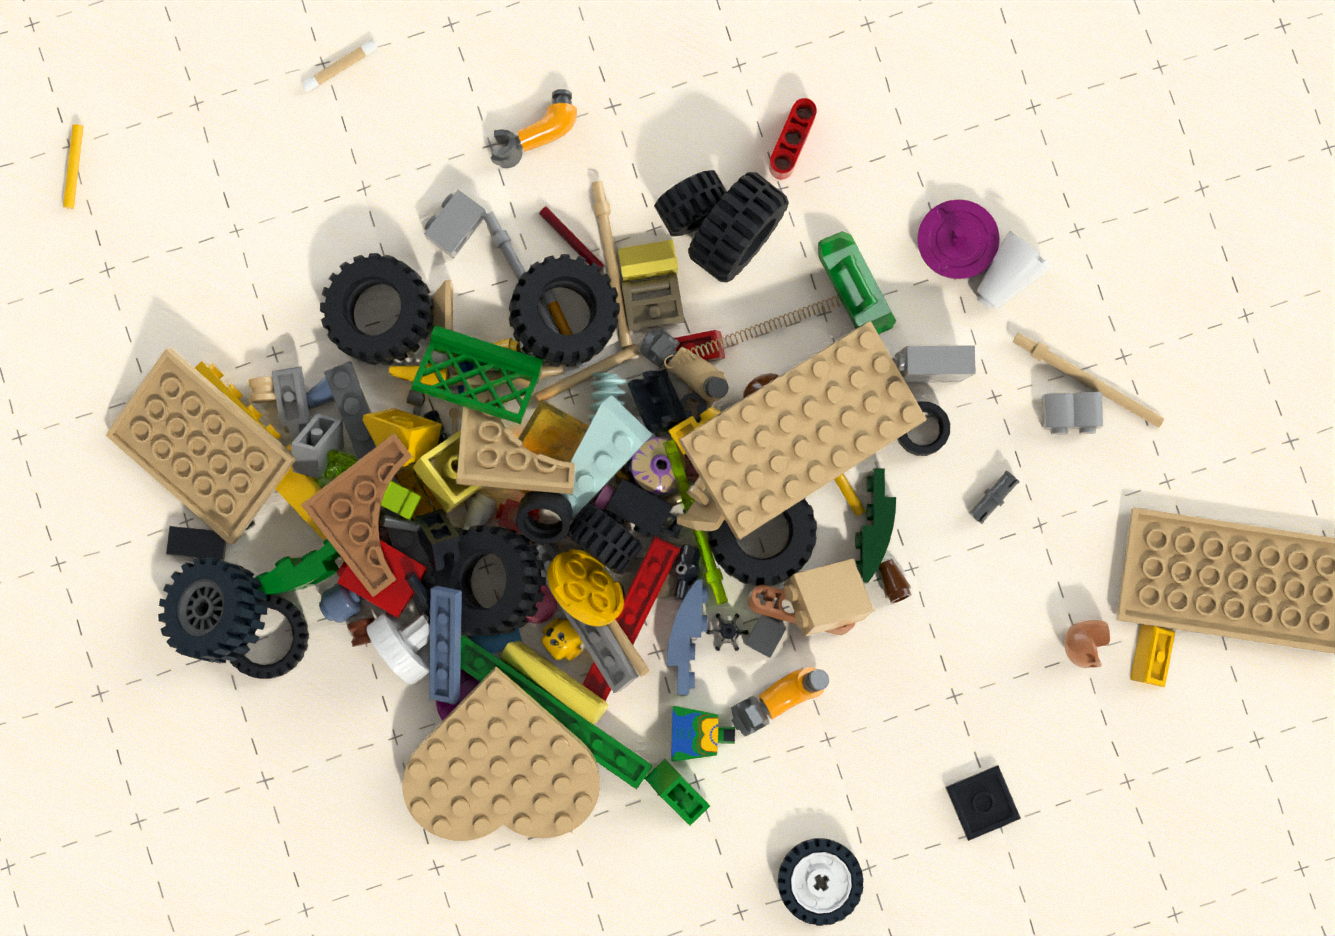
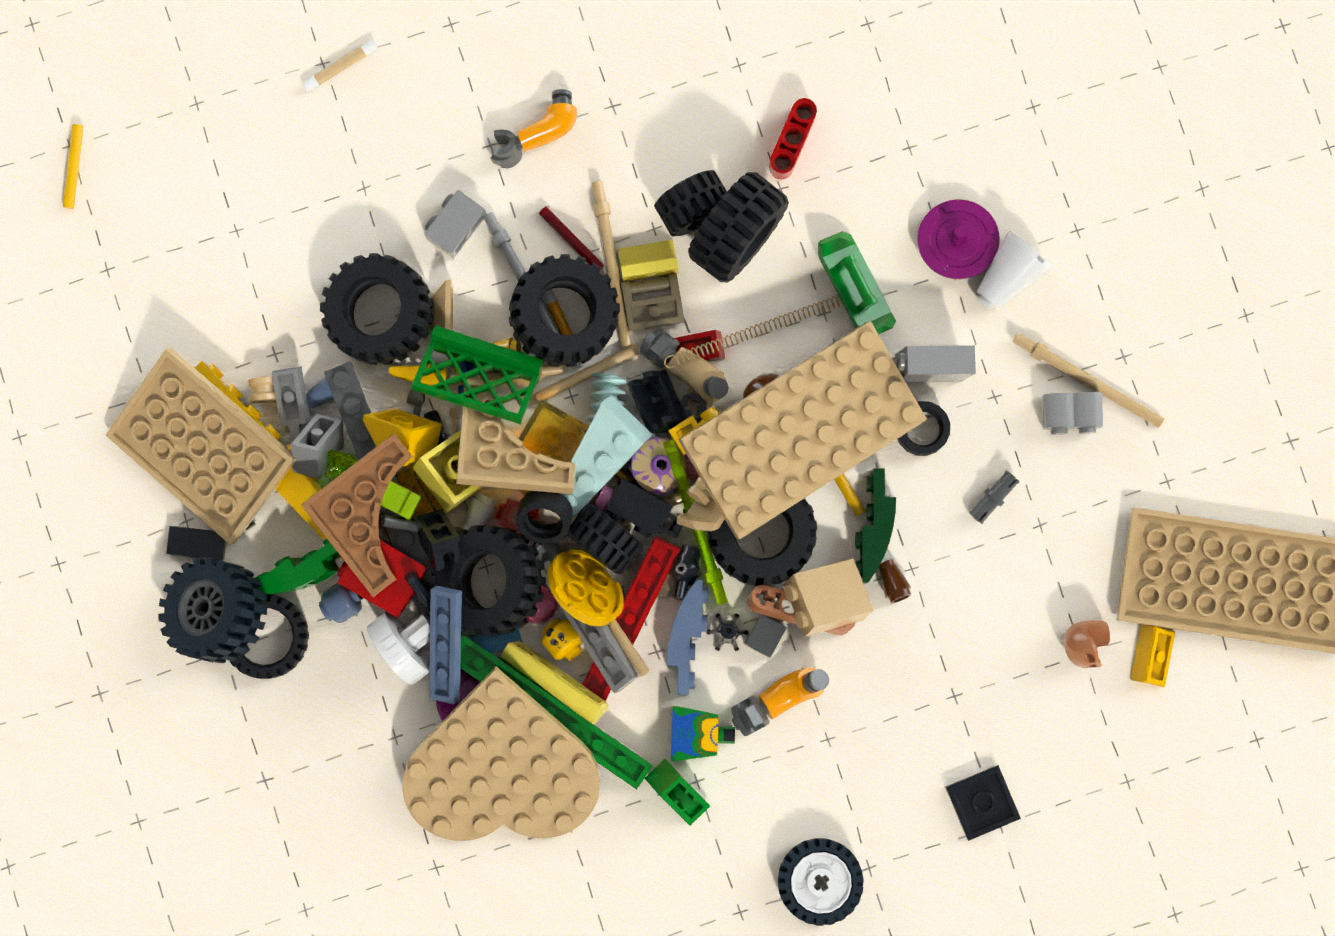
copper wheel [347,617,375,647] -> none

